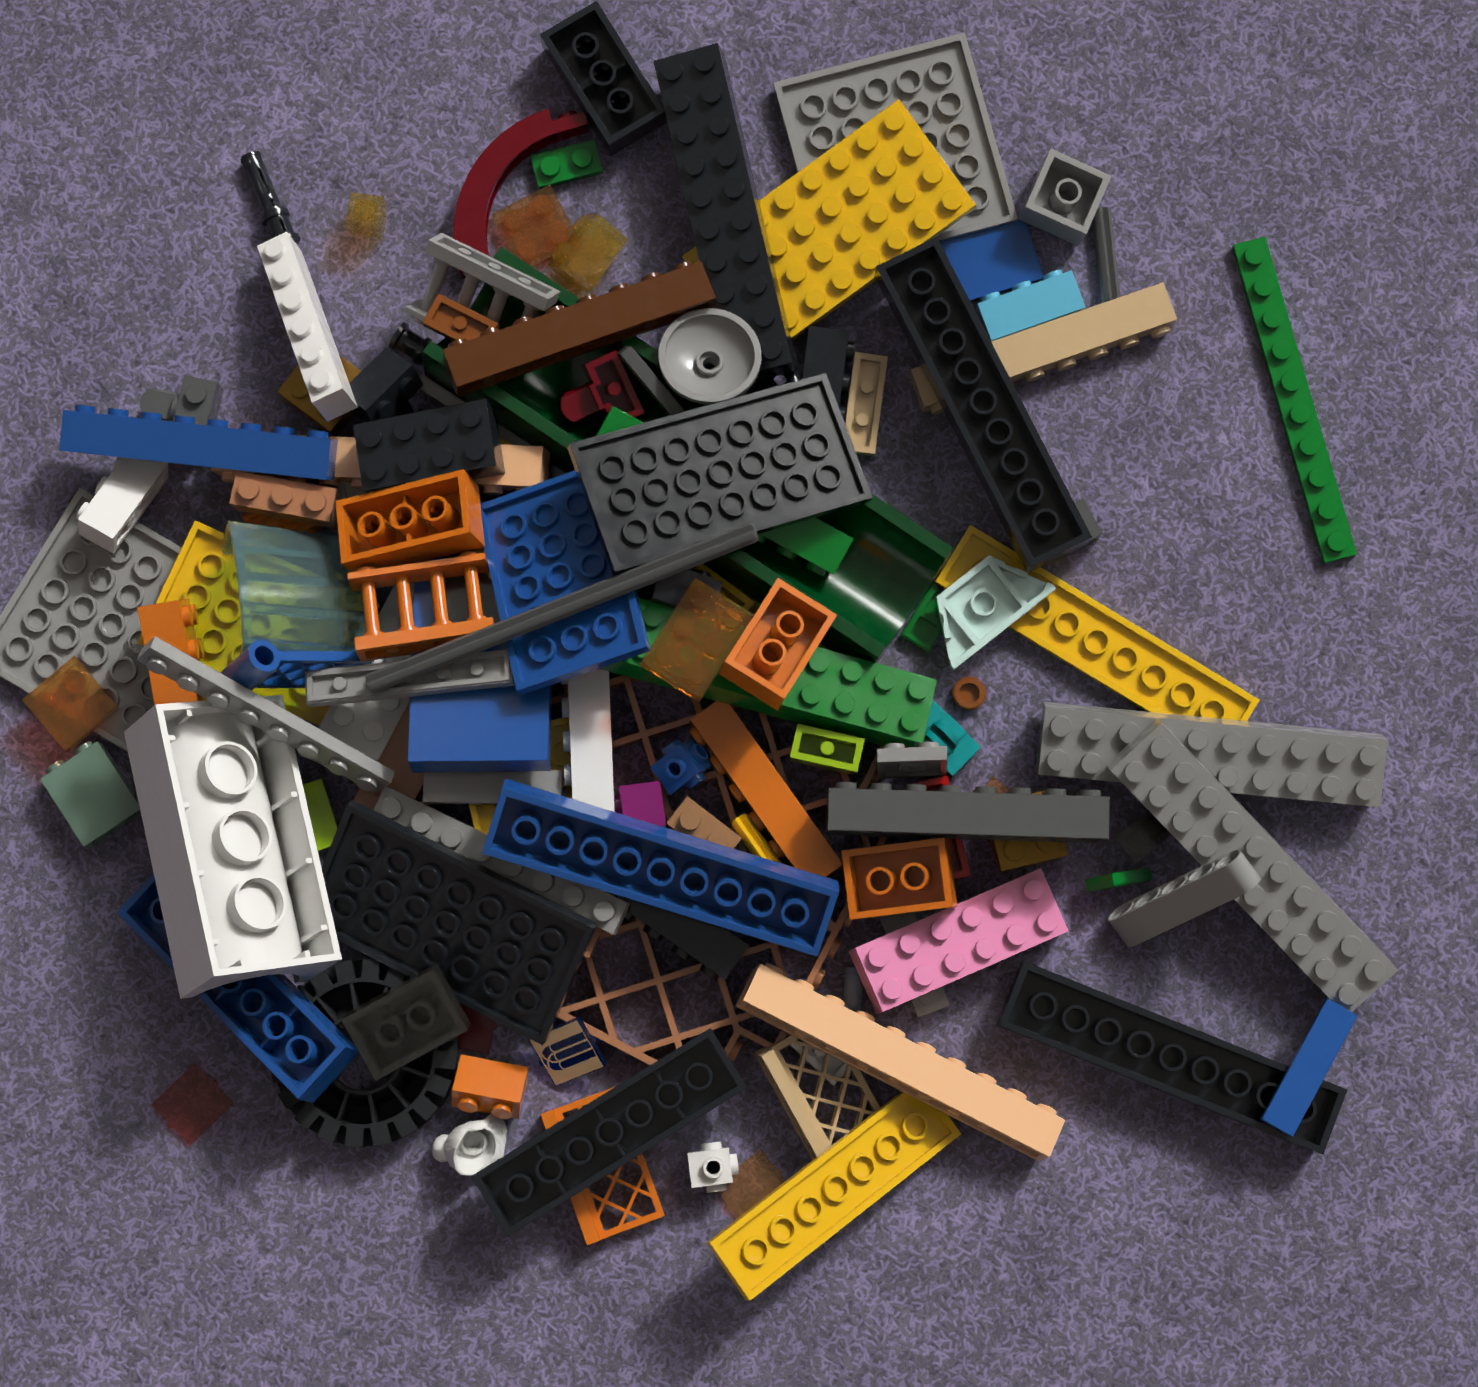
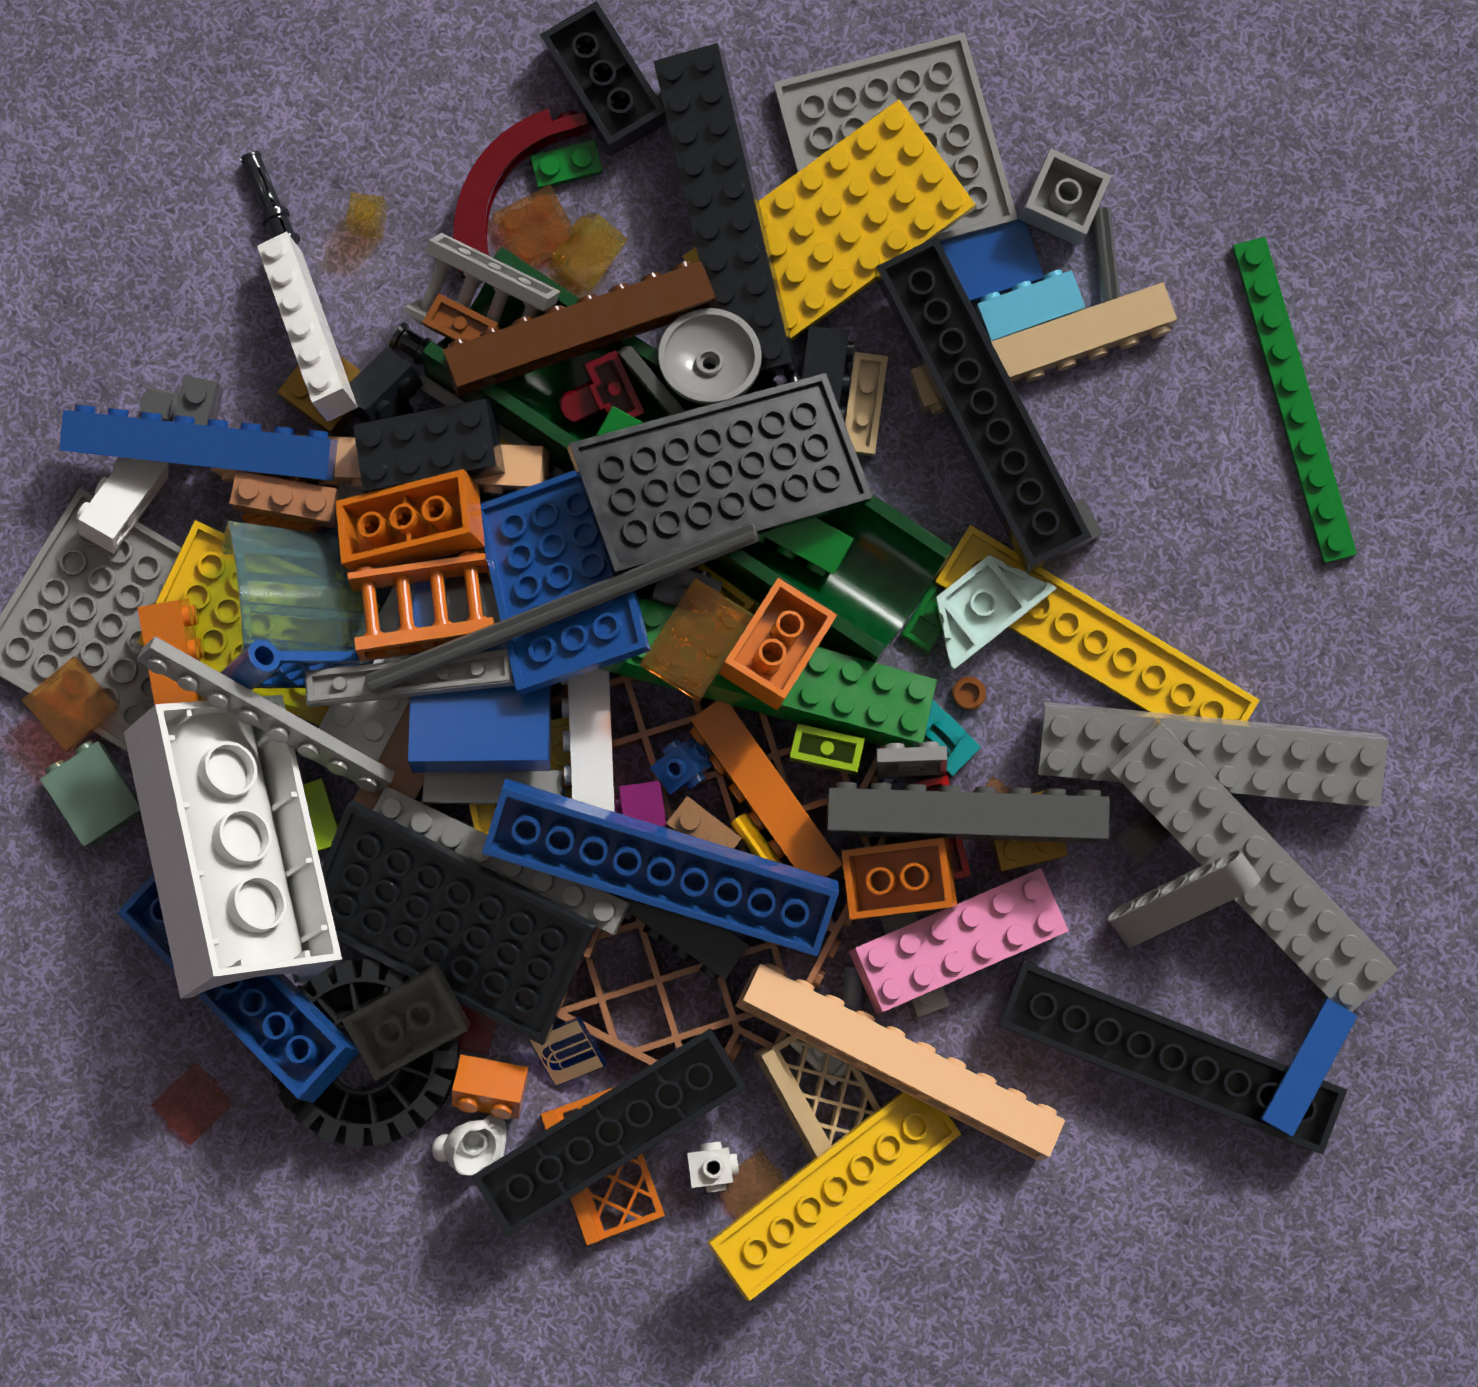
green tile [1085,867,1152,892] -> none

